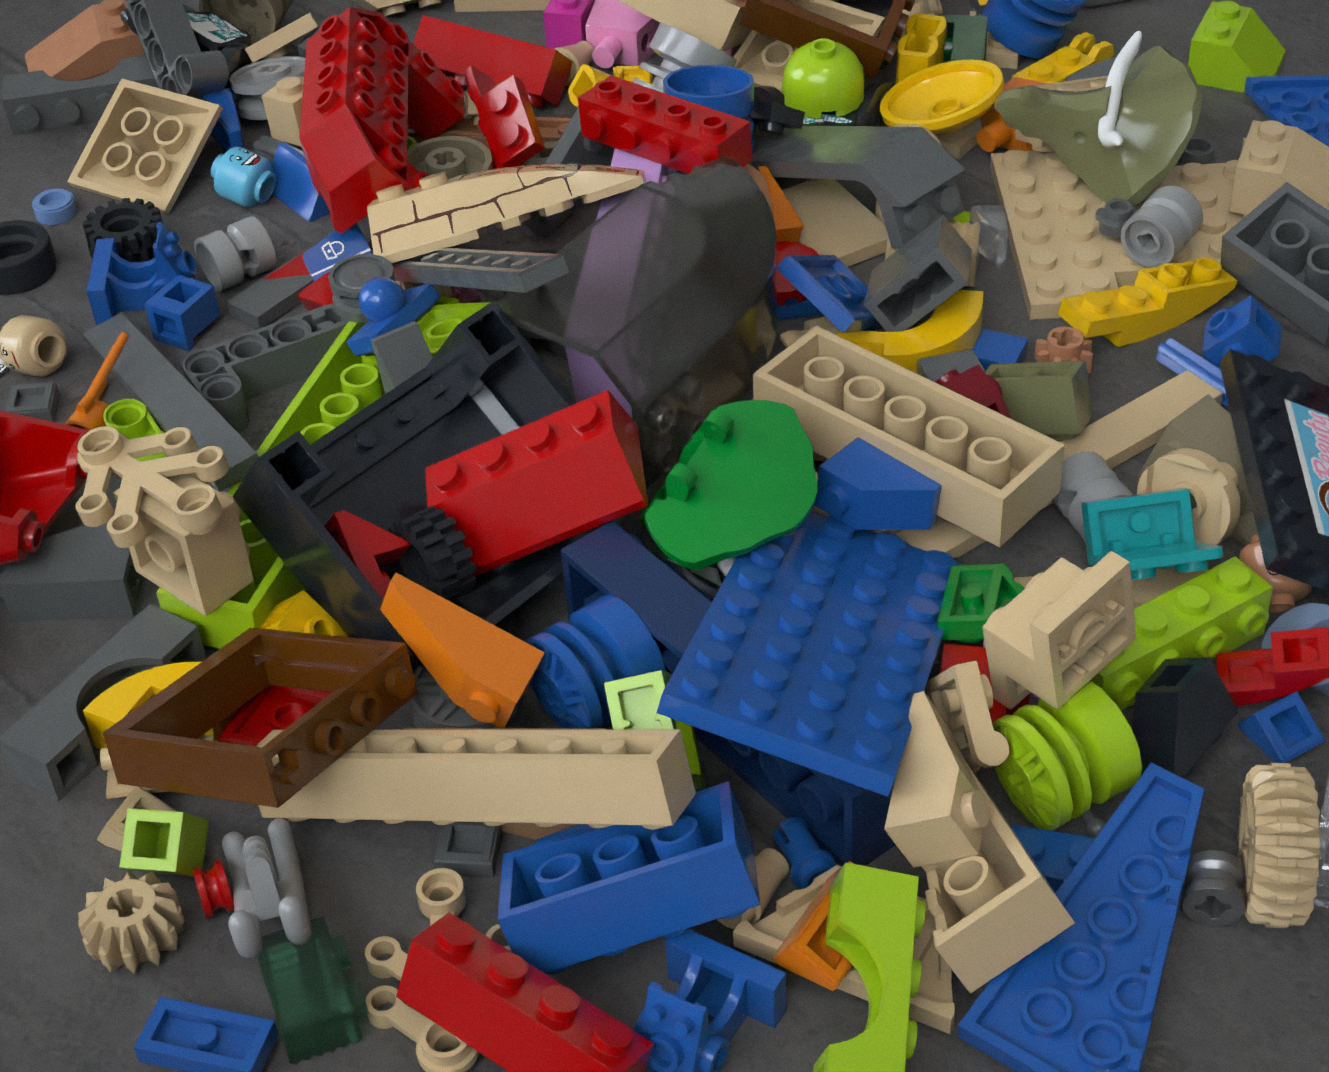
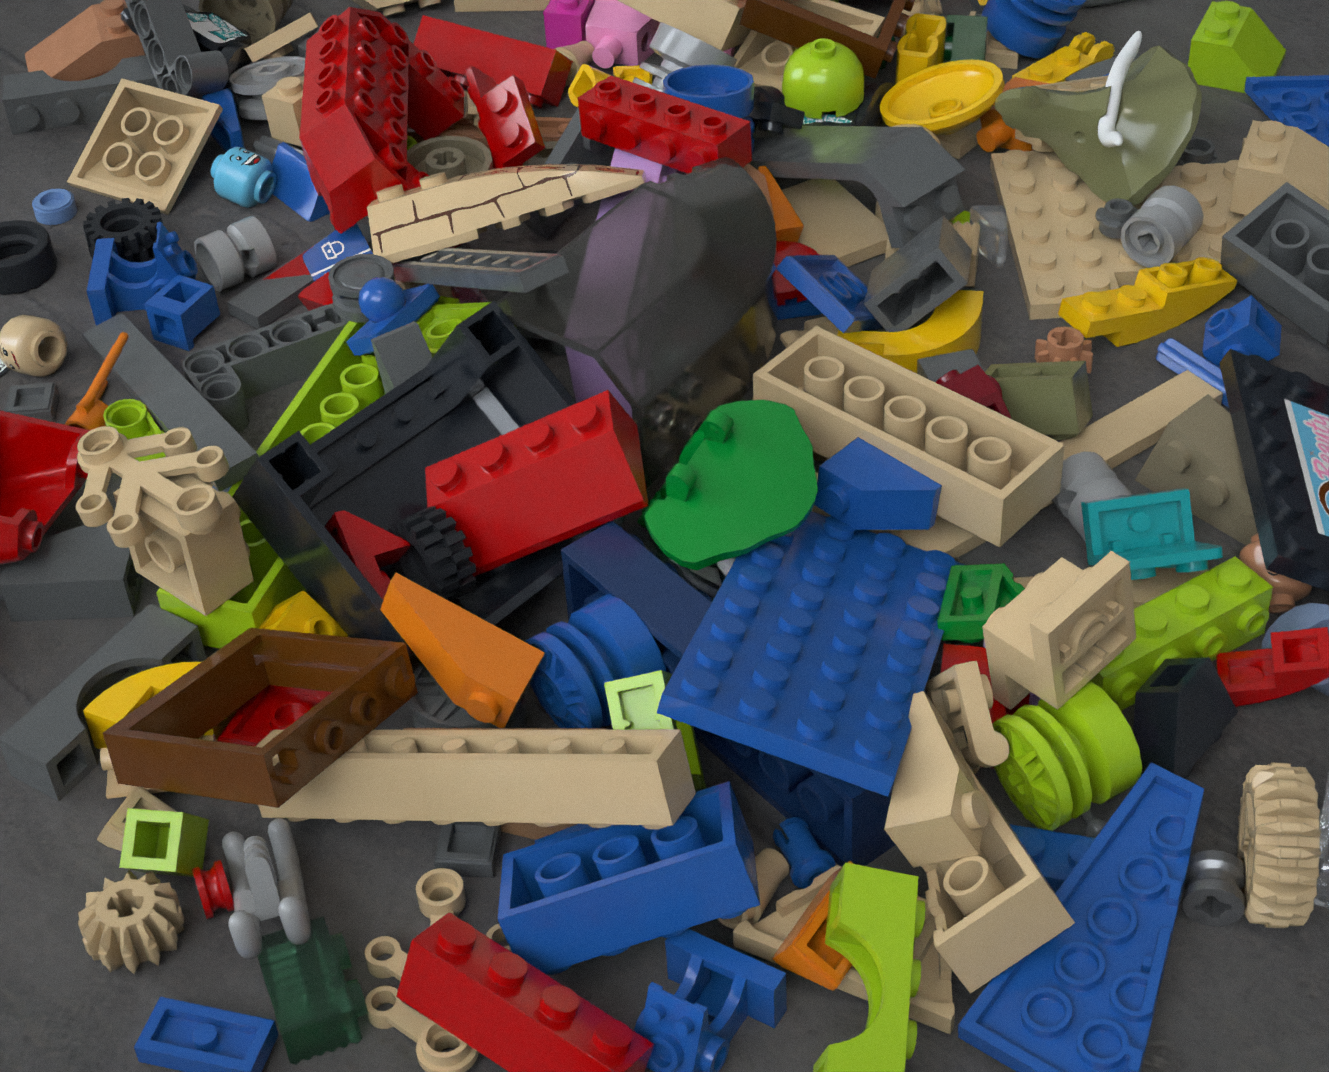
blue tile [972,329,1028,371] -> none
tan plate [1137,448,1241,545] -> none
blue slope [1237,691,1326,763] -> none

